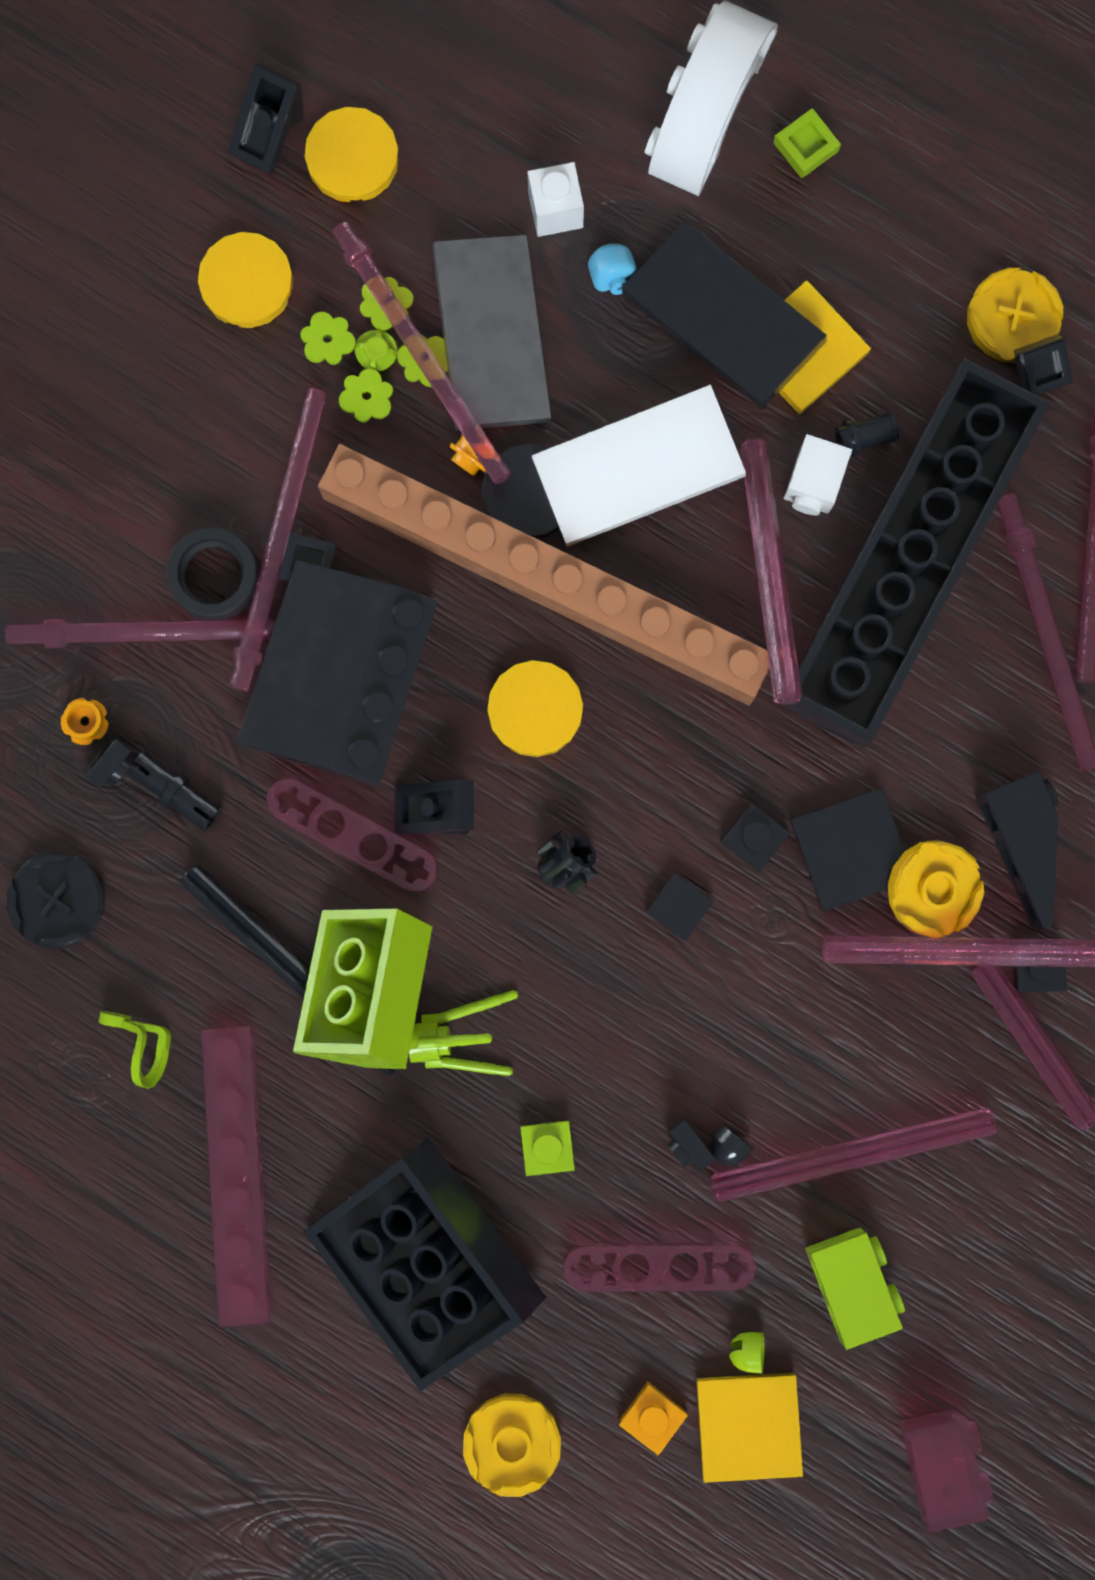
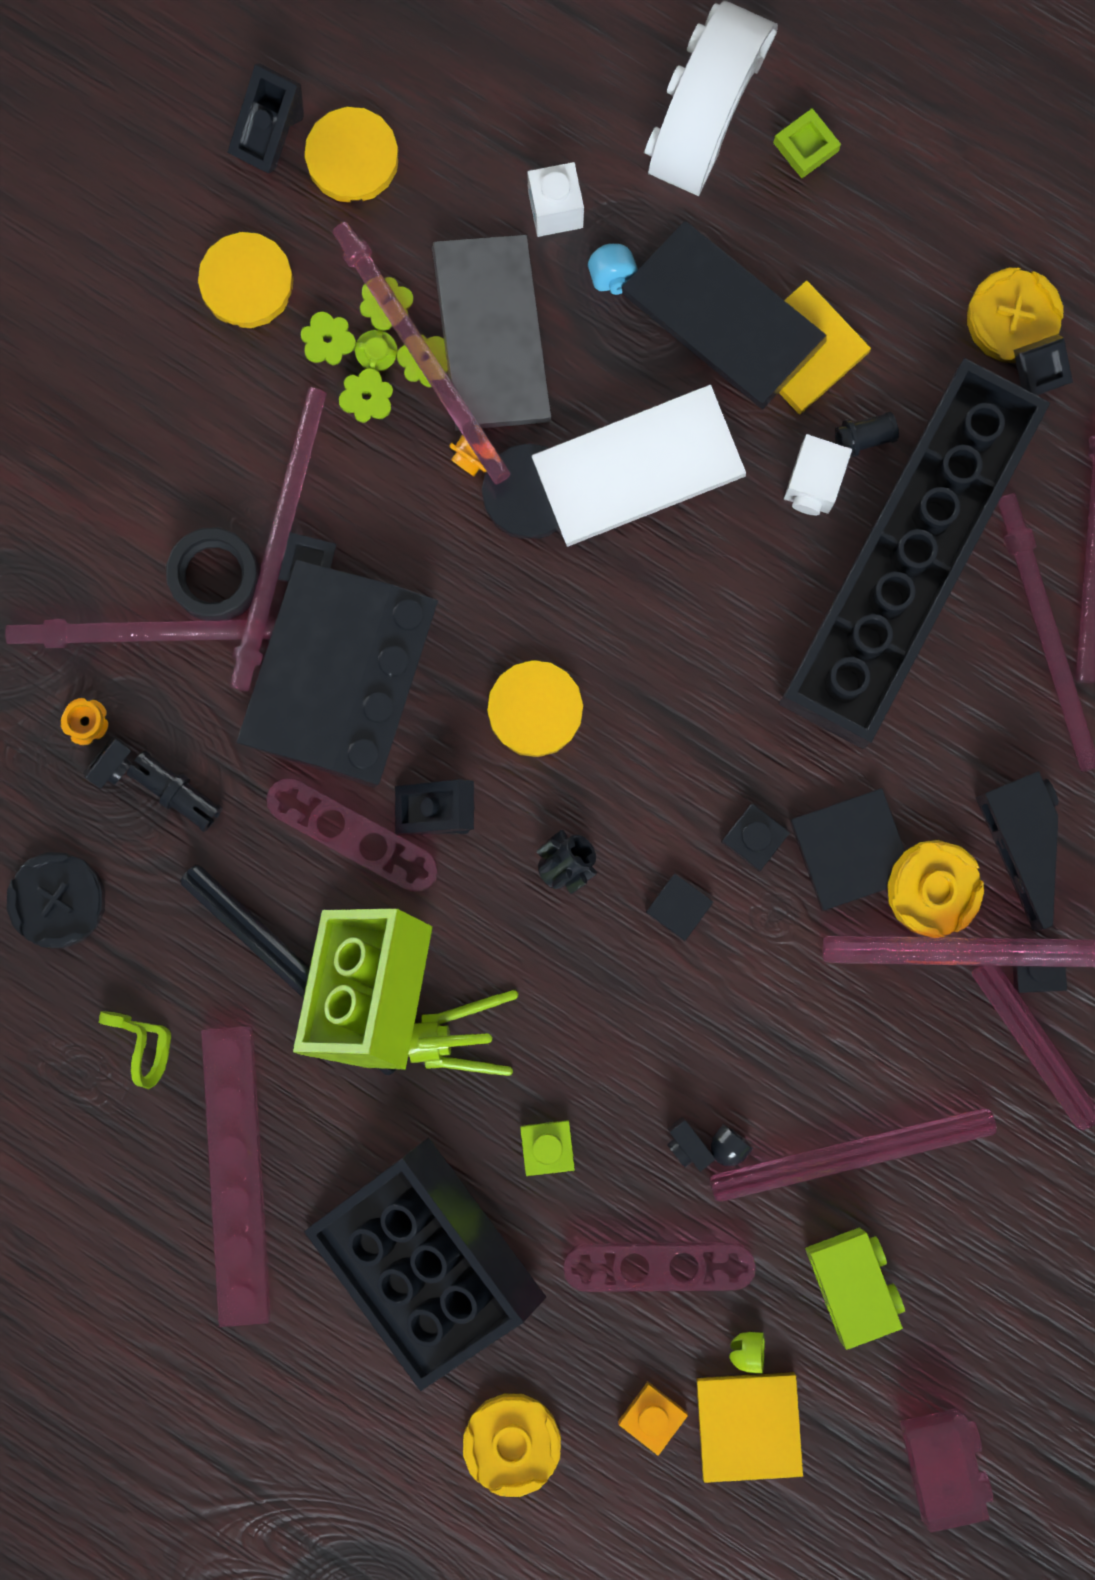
nougat brick [318,444,776,706] -> none
clear pink axle [741,438,802,705] -> none

